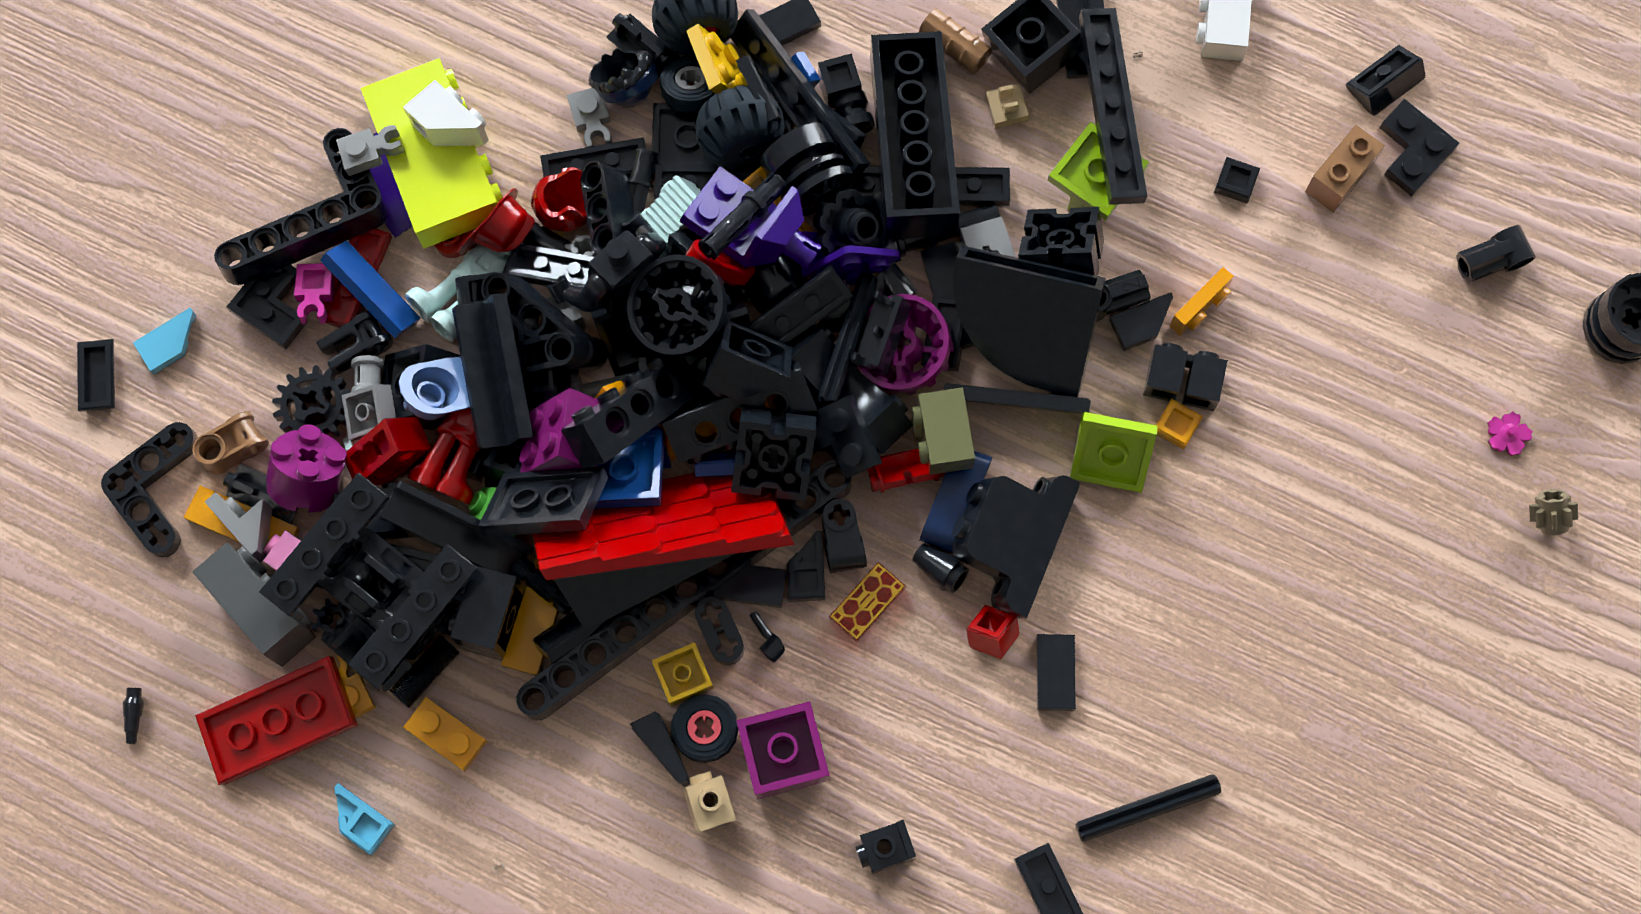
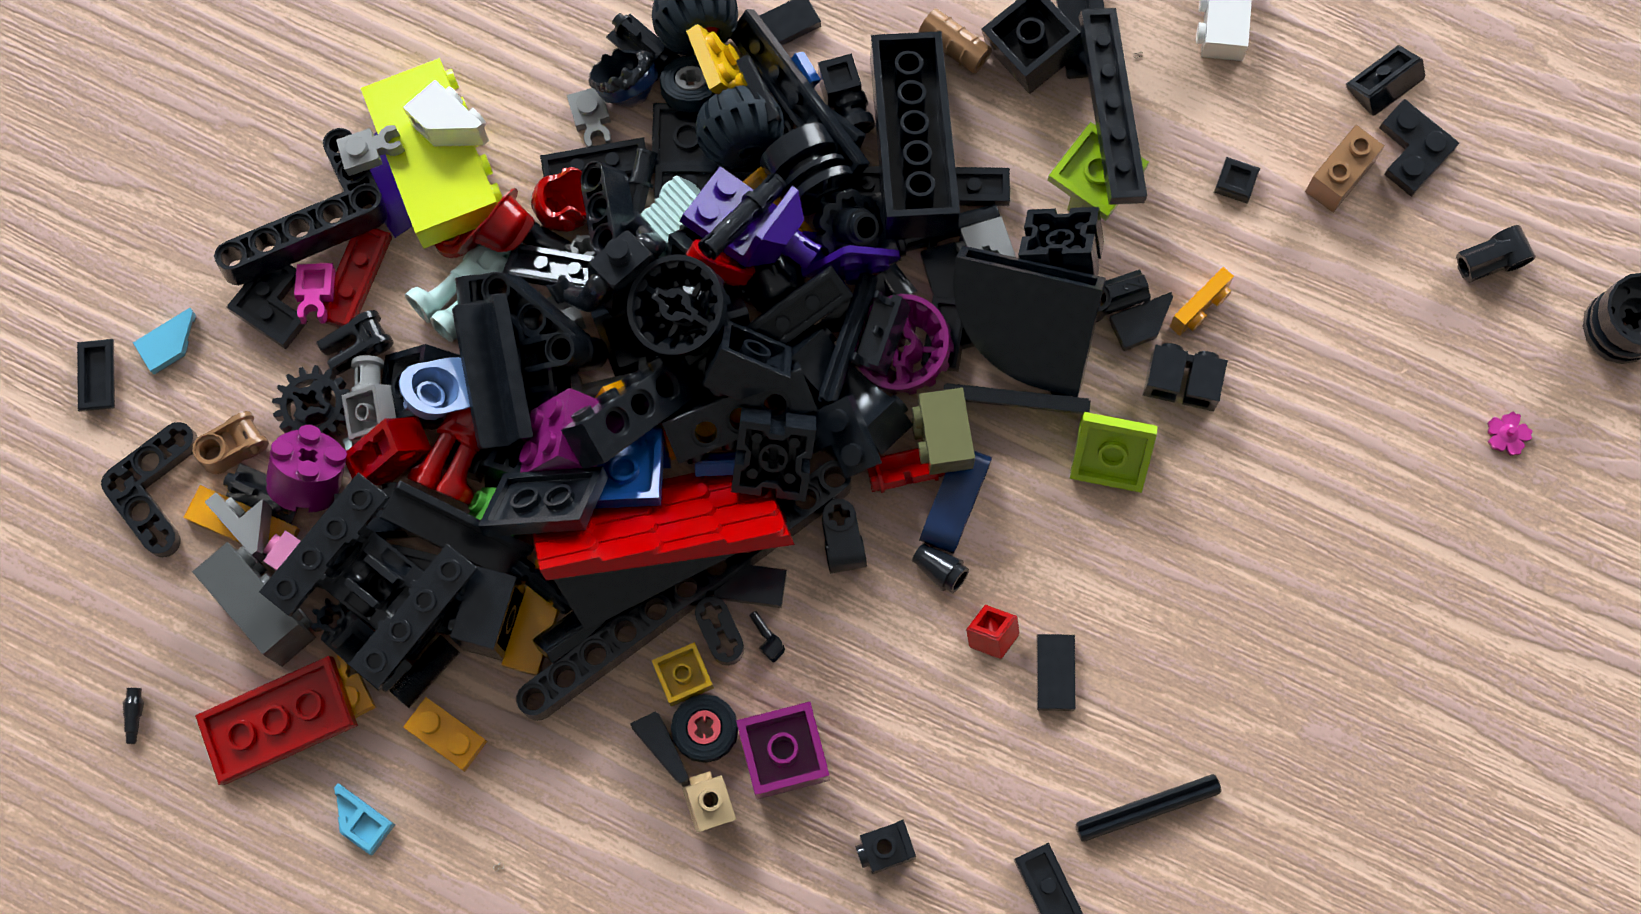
blue tile [320,240,421,338] -> none
black tile [787,531,826,602] -> none
clear red tile [829,562,906,643] -> none
black brick [952,475,1081,619] -> none
tan tile [985,84,1029,129] -> none
light orange tile [1156,398,1203,450] -> none
dark tan gear [1529,489,1578,535] -> none

